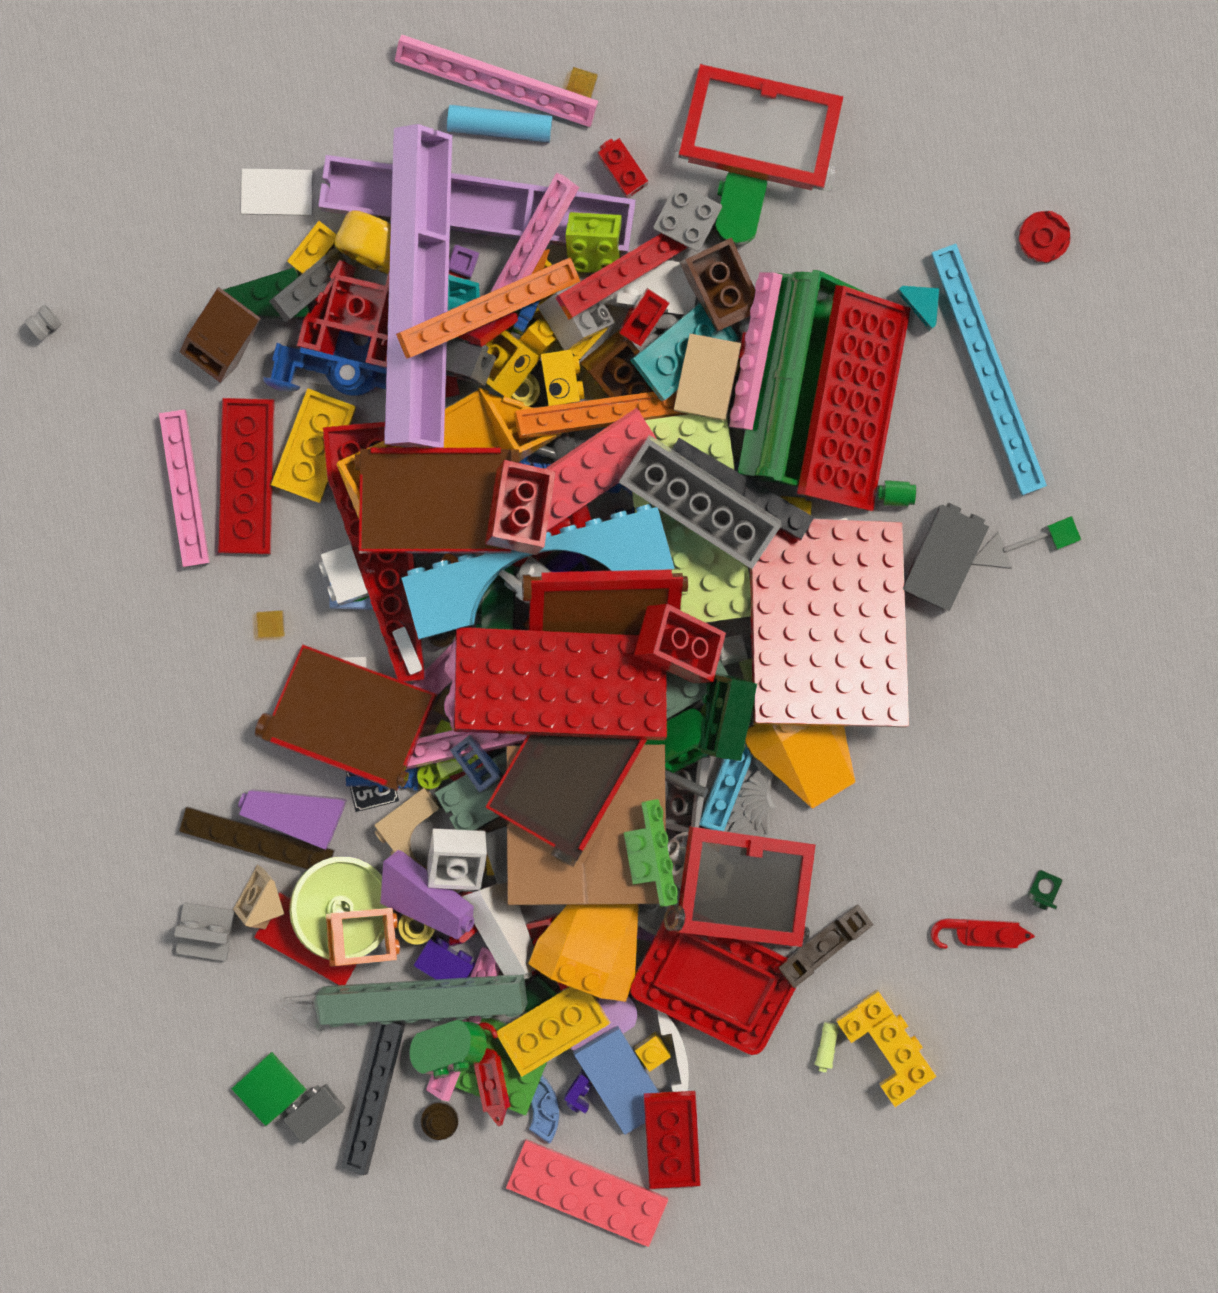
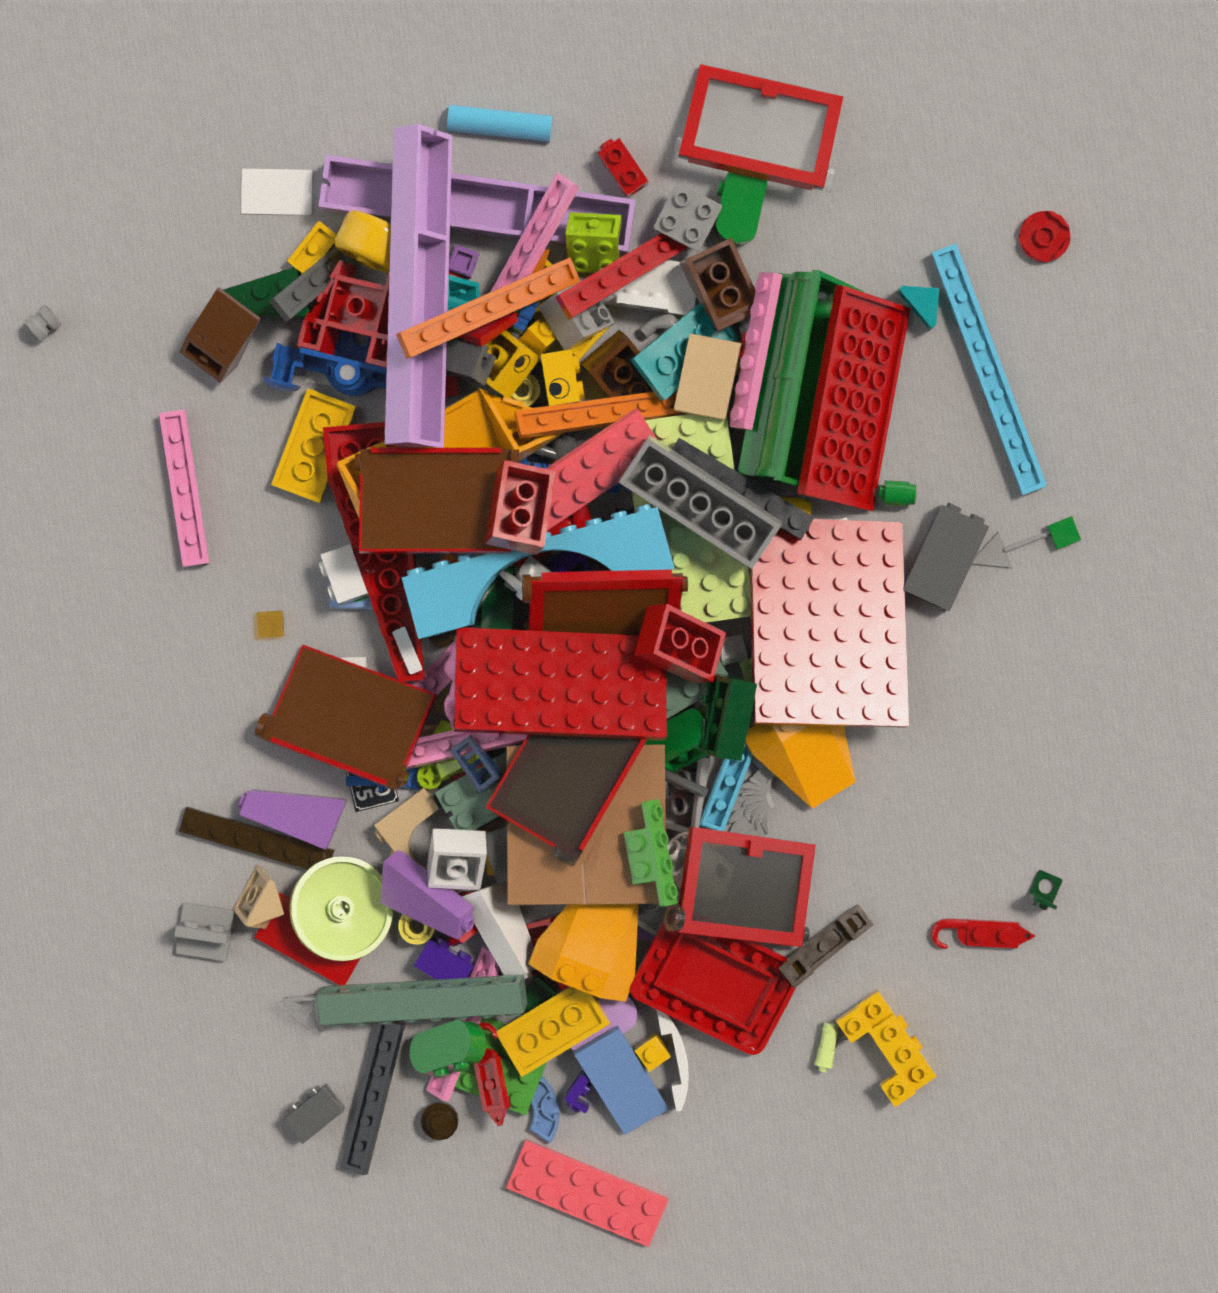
red tile [218,398,275,554] -> none
green slope [231,1052,307,1126] -> none
window [326,908,400,966] -> none
bright pink plate [395,35,598,127] -> none
clear yellow plate [566,67,598,98] -> none
red slope [619,288,670,347] -> none
red tile [644,1090,701,1189] -> none

